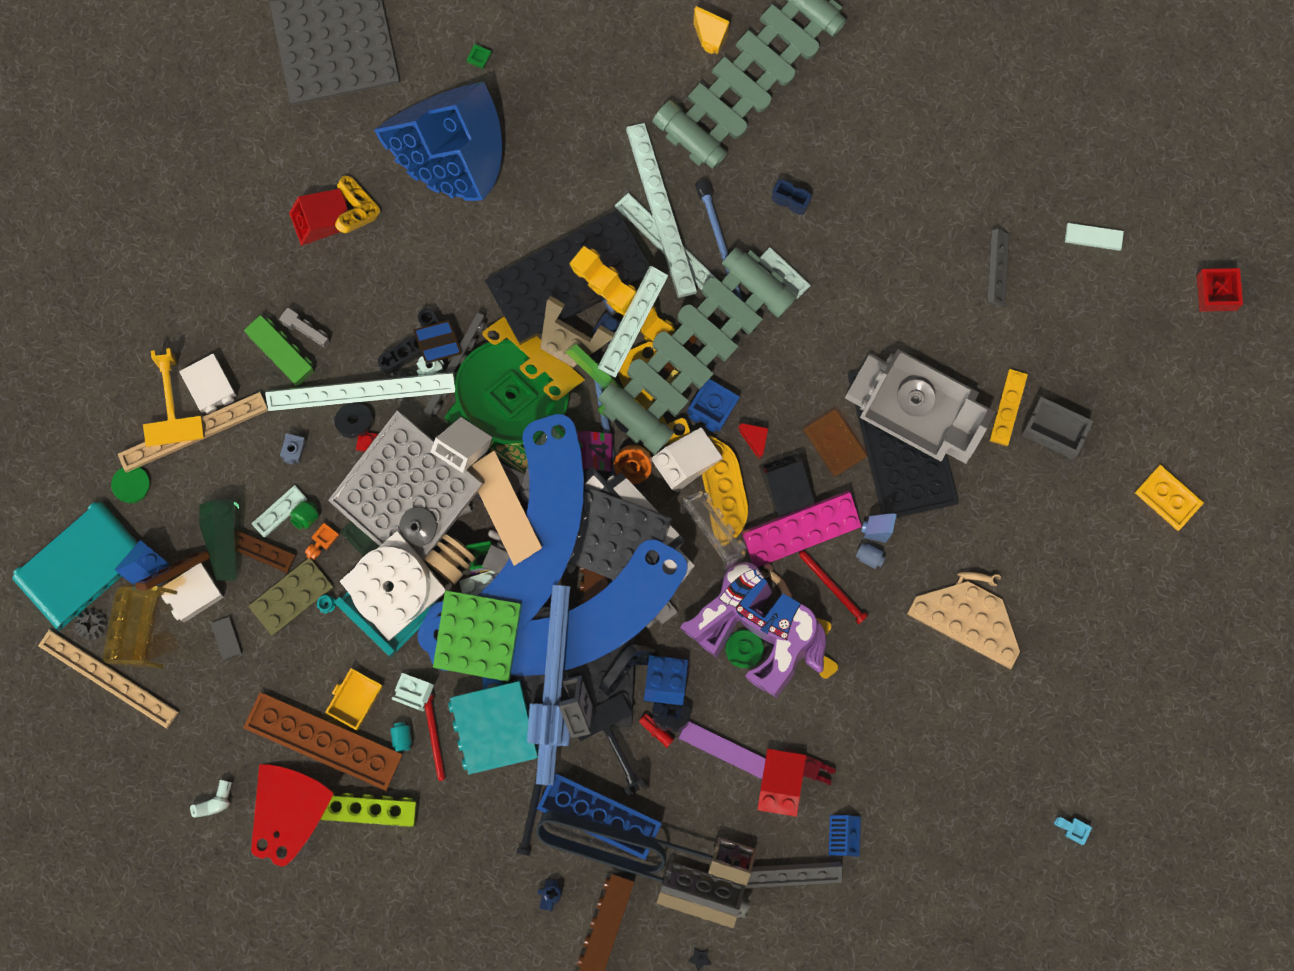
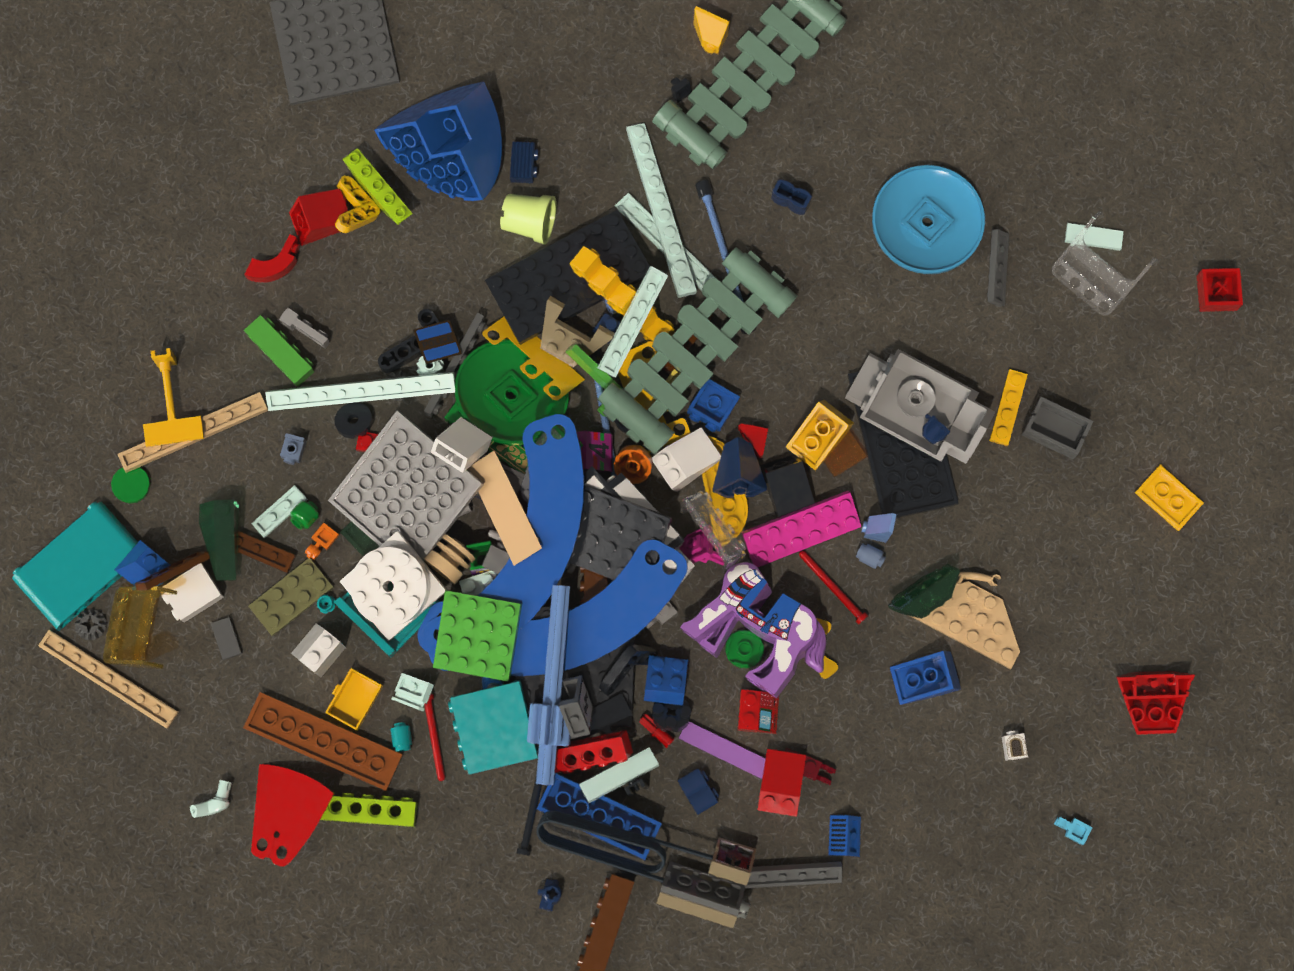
white brick [179,354,237,414] -> none
dark grey dish [399,507,437,546] -> none
green plate [467,44,492,70] -> none
black piece [688,948,711,971] -> none
light aqua tile [759,248,811,299] -> none
tan piece [761,564,792,598] -> none
none -> red arch [244,234,300,282]
none -> white slope [291,623,346,677]
none -> lime slope [343,148,412,225]
none -> yellowish green piece [500,194,556,244]
none -> dark blue brick [510,141,538,183]
none -> red brick [555,730,633,774]
none -> light aqua tile [579,748,659,803]
none -> black tile [670,77,692,103]
none -> dark blue brick [677,769,719,815]
none -> dark pink piece [679,524,728,566]
none -> dark blue slope [713,437,767,498]
none -> red slope [737,689,779,734]
none -> yellow slope [786,400,854,471]
none -> dark azure dish [872,165,985,274]
none -> clear green wedge [888,564,960,619]
none -> blue slope [890,651,961,705]
none -> dark blue piece [922,414,950,444]
none -> brick [1002,731,1028,761]
none -> clear windscreen [1052,211,1158,316]
none -> red wedge [1116,671,1195,735]

